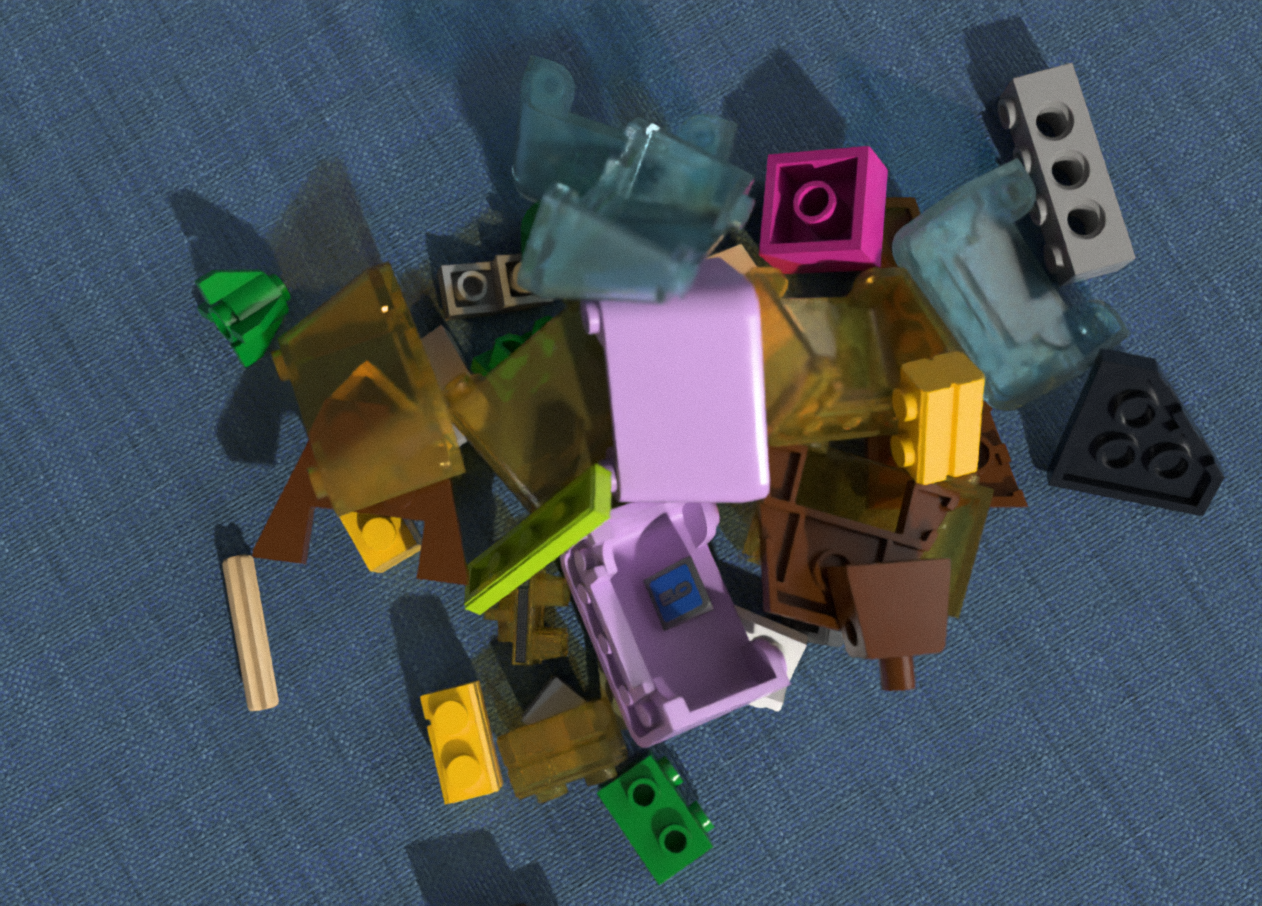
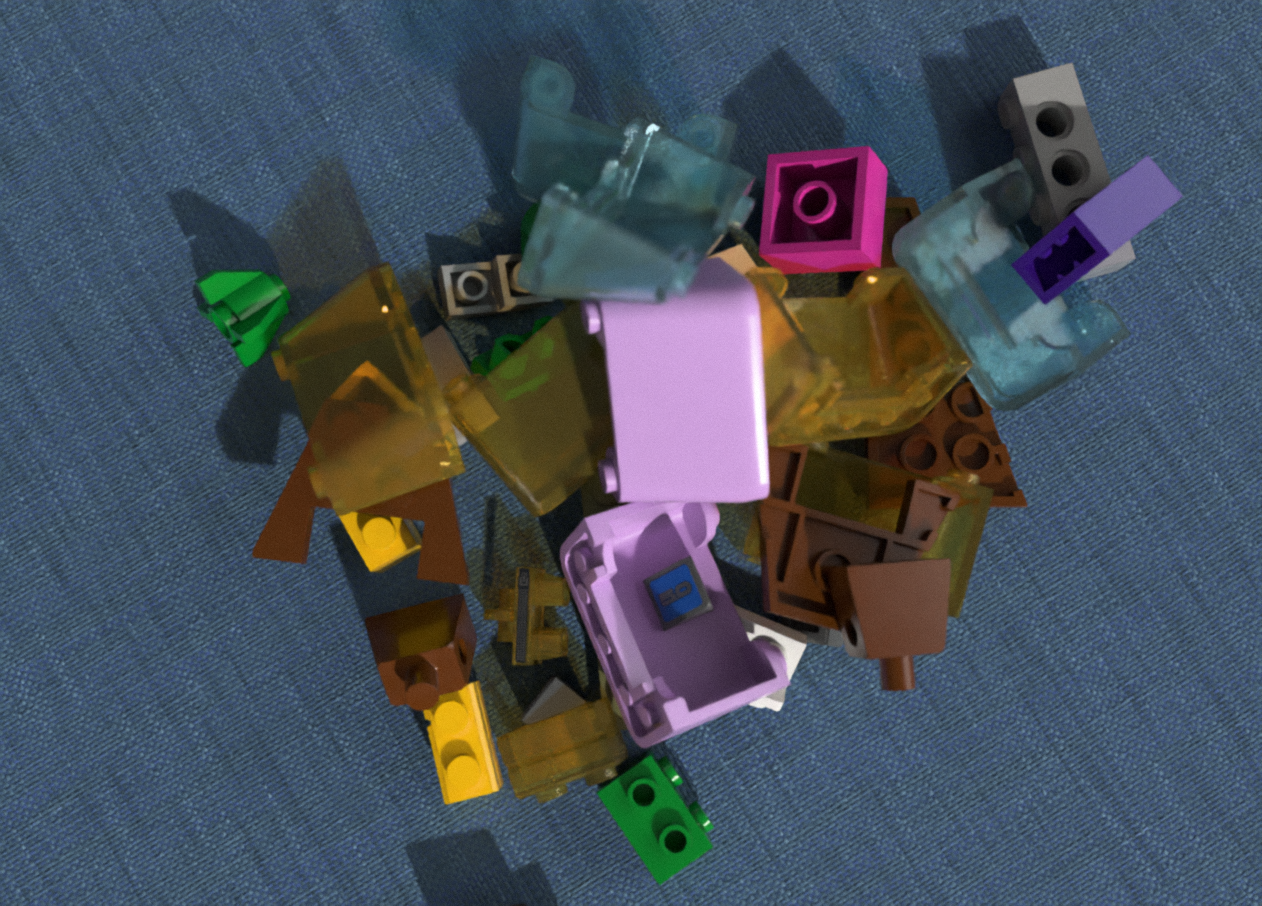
tan axle [222,554,279,711] -> none
lime tile [464,464,612,615] -> none
yellow brick [890,351,985,485] -> none
black plate [1047,348,1224,516] -> none
none -> reddish brown torso [365,593,477,711]
none -> dark purple slope [1011,155,1183,305]

